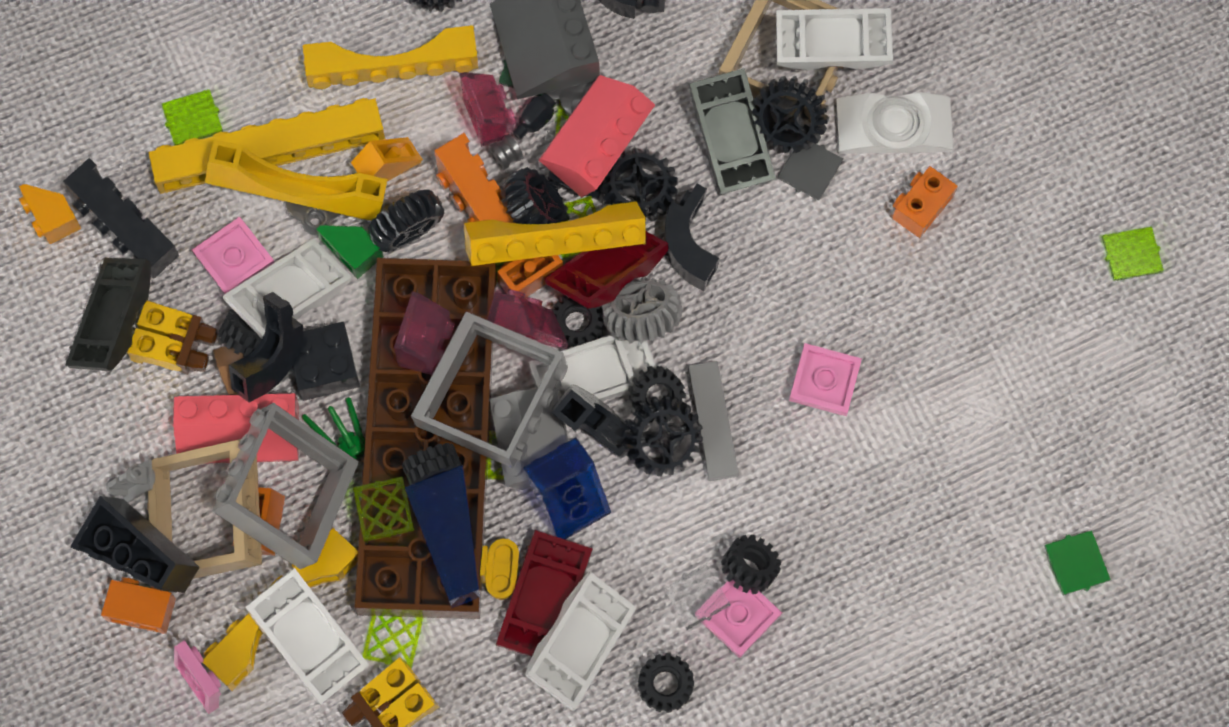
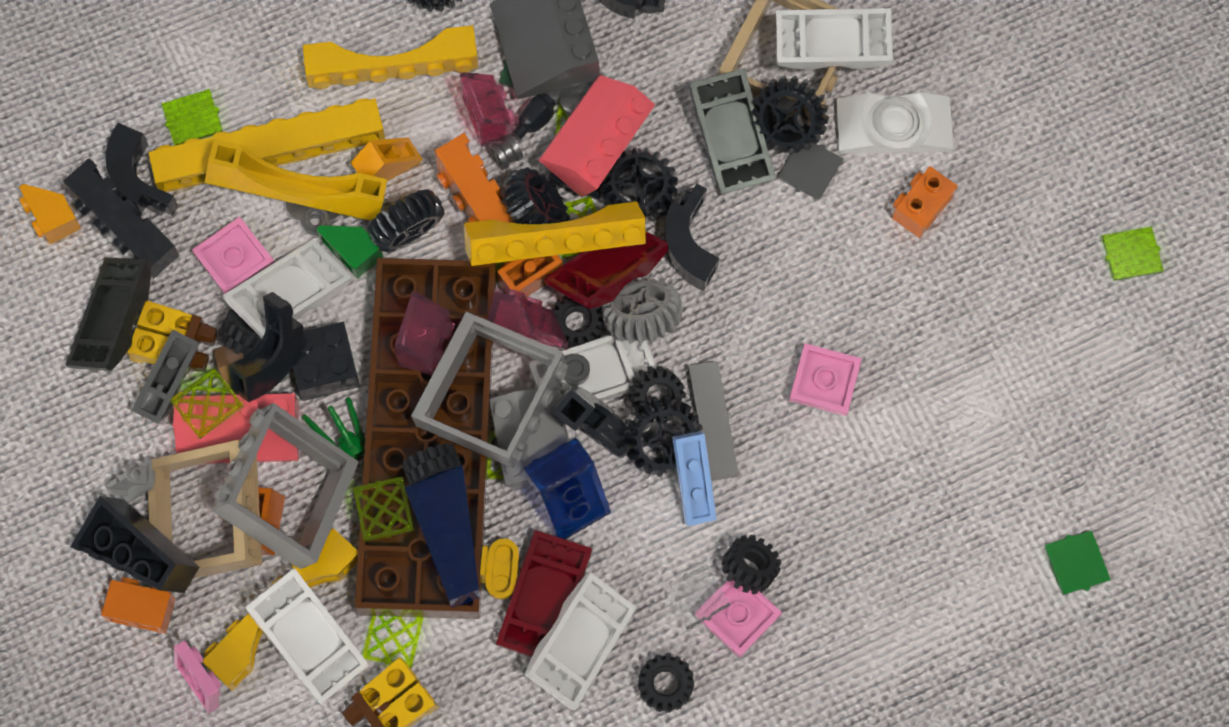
none -> black arch [105,123,178,216]
none -> dark grey slope [131,330,200,425]
none -> clear neon green window [170,368,244,439]
none -> dark grey tile [563,354,590,385]
none -> light blue plate [672,431,717,526]

